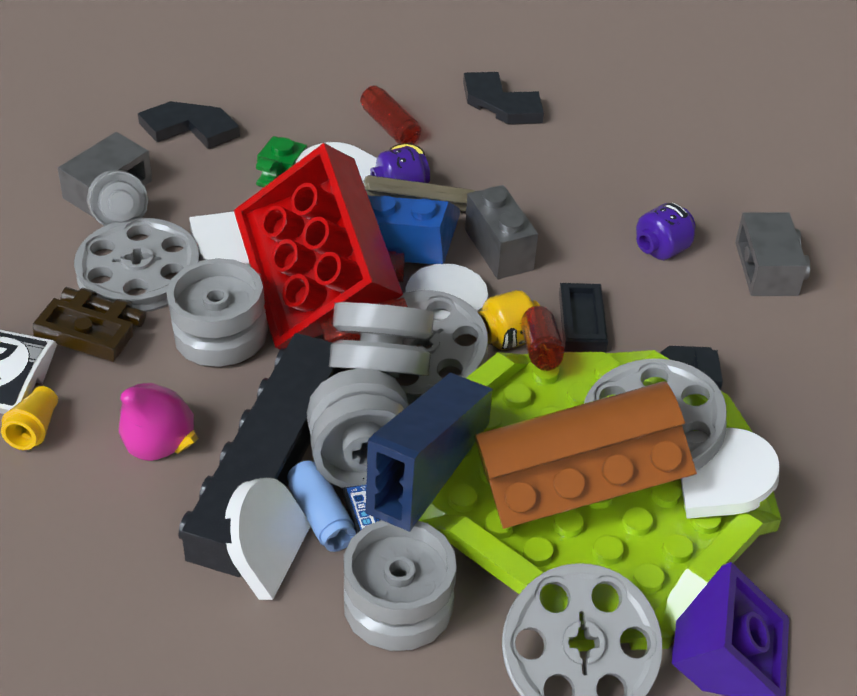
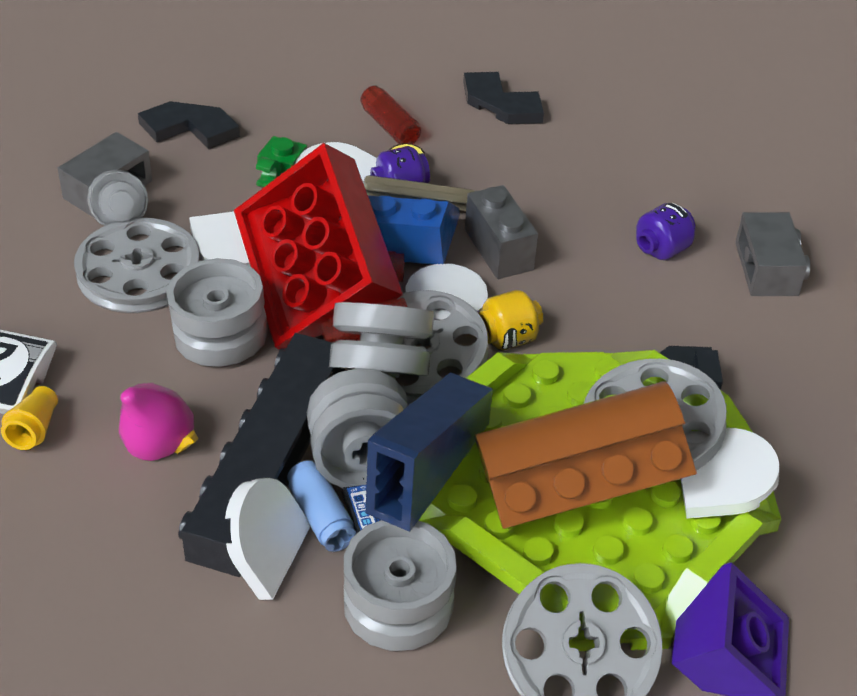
dark brown plate [33,287,146,362] -> none
clear red piece [521,306,564,371] -> none
black tile [559,283,608,353] -> none

